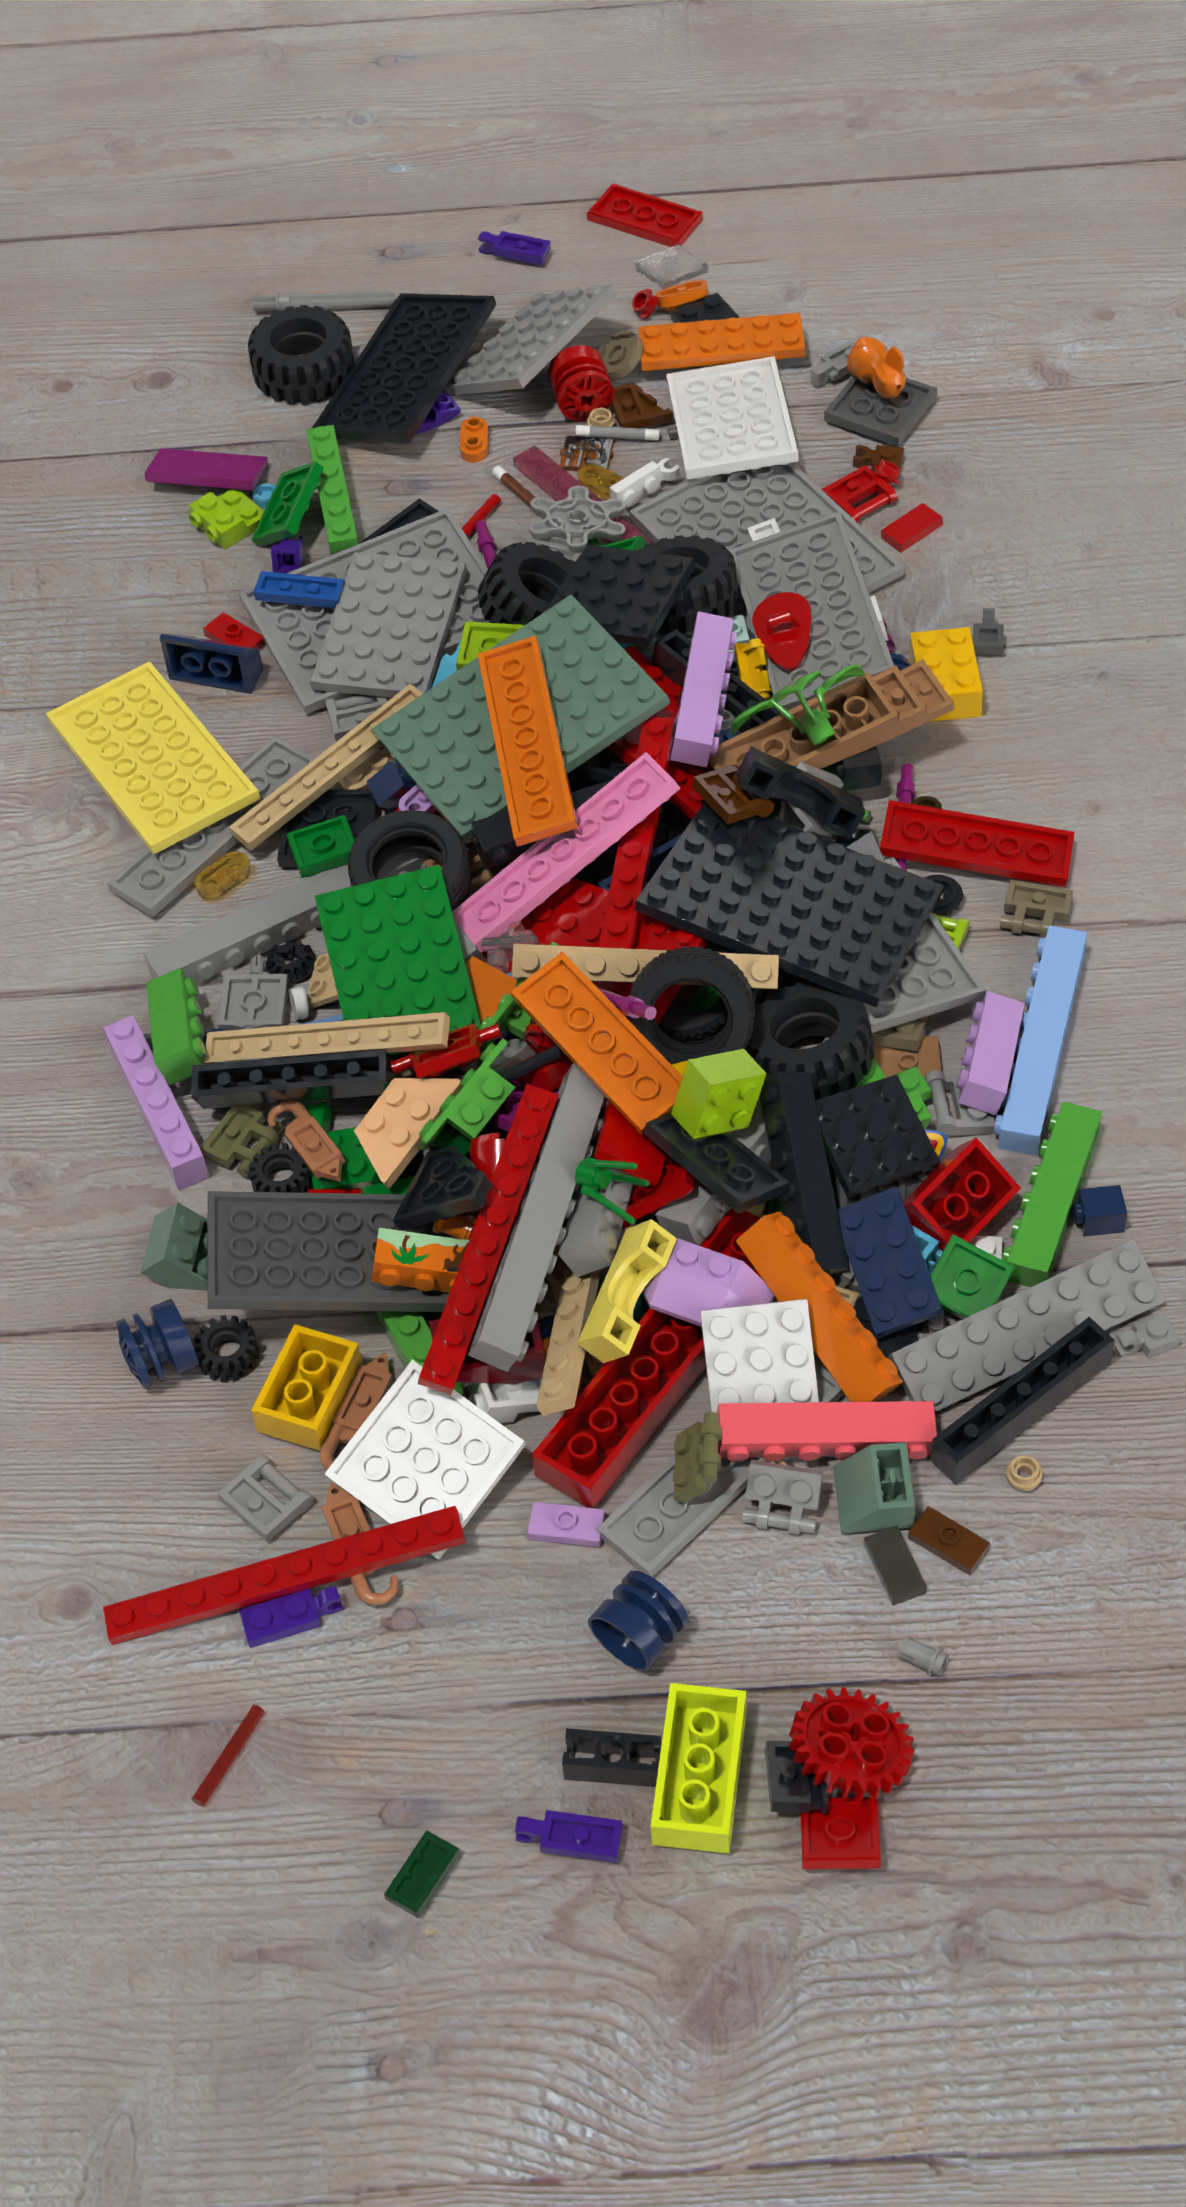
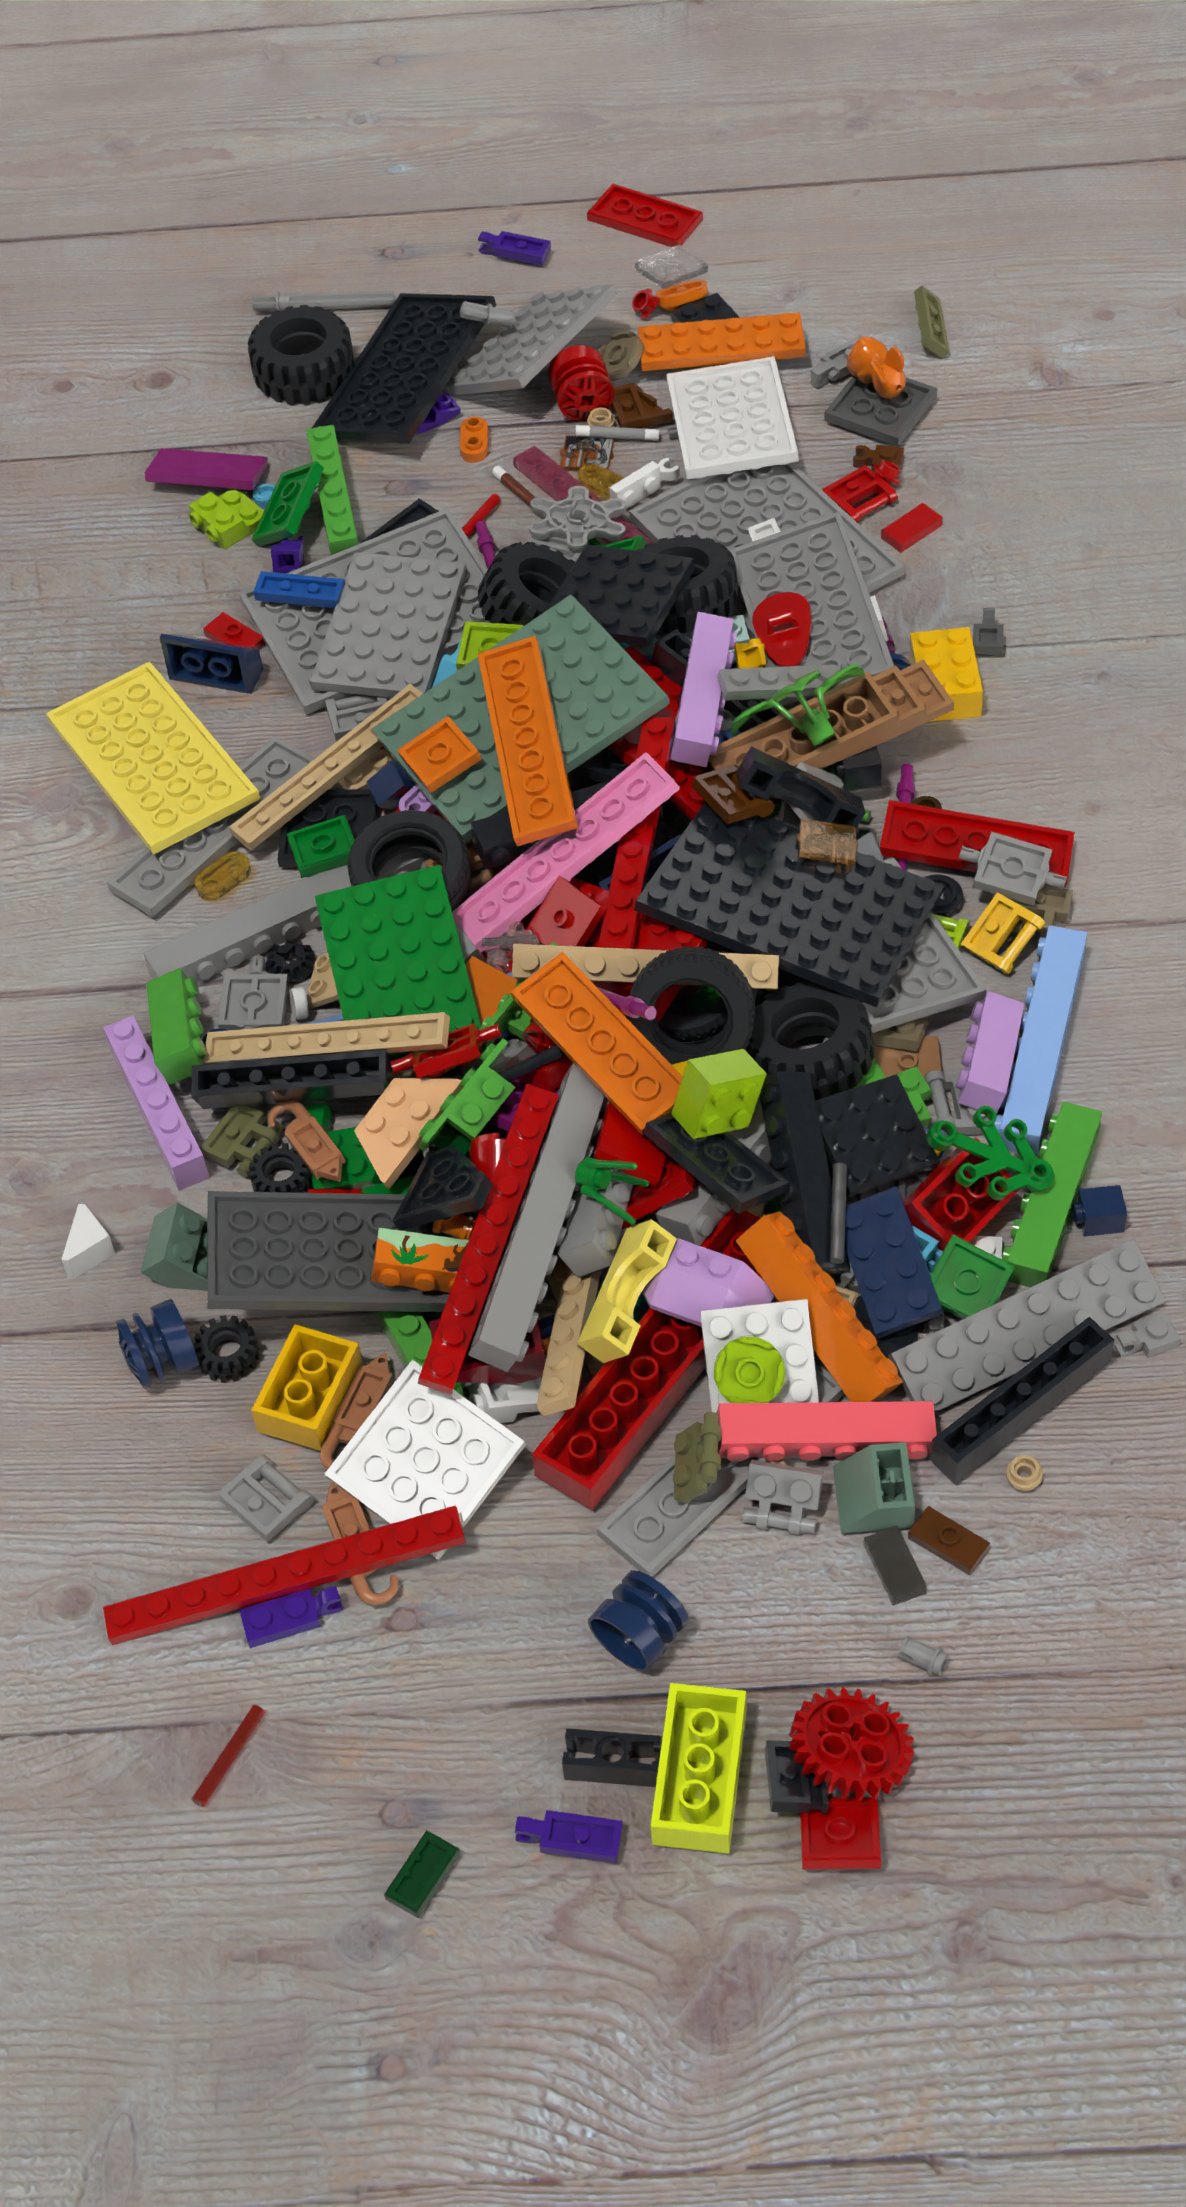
lavender plate [527,1502,605,1548] -> none
none -> white slope [61,1204,115,1279]
none -> orange plate [397,716,482,794]
none -> light grey axle [460,301,515,328]
none -> red plate [526,876,607,947]
none -> lime tile [713,1336,785,1403]
none -> light grey plate [717,665,843,700]
none -> clear orange piece [796,818,859,865]
none -> flat silver bar [830,1163,847,1264]
none -> olive plate [914,285,950,358]
none -> green plant [927,1106,1054,1200]
none -> light grey plate [959,832,1067,906]
none -> yellow plate [961,892,1046,975]

